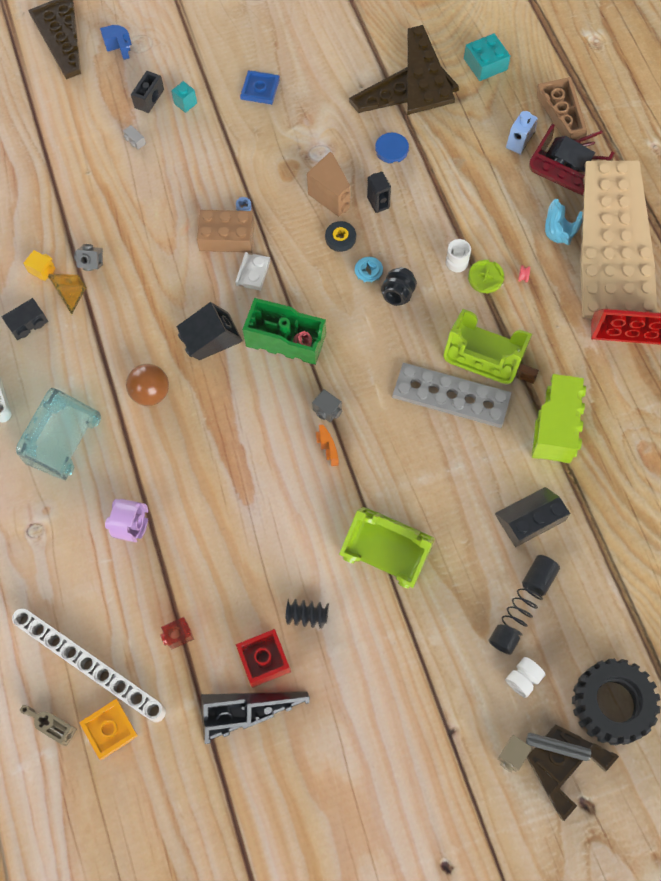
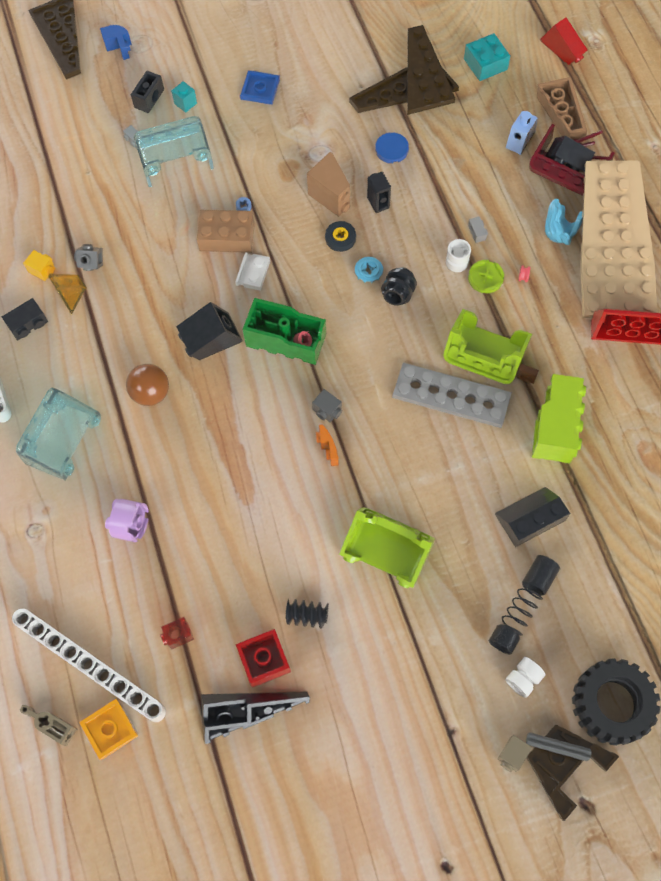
none -> clear light blue windscreen [134,116,214,187]
none -> light grey piece [468,217,488,243]
none -> red slope [540,17,588,65]

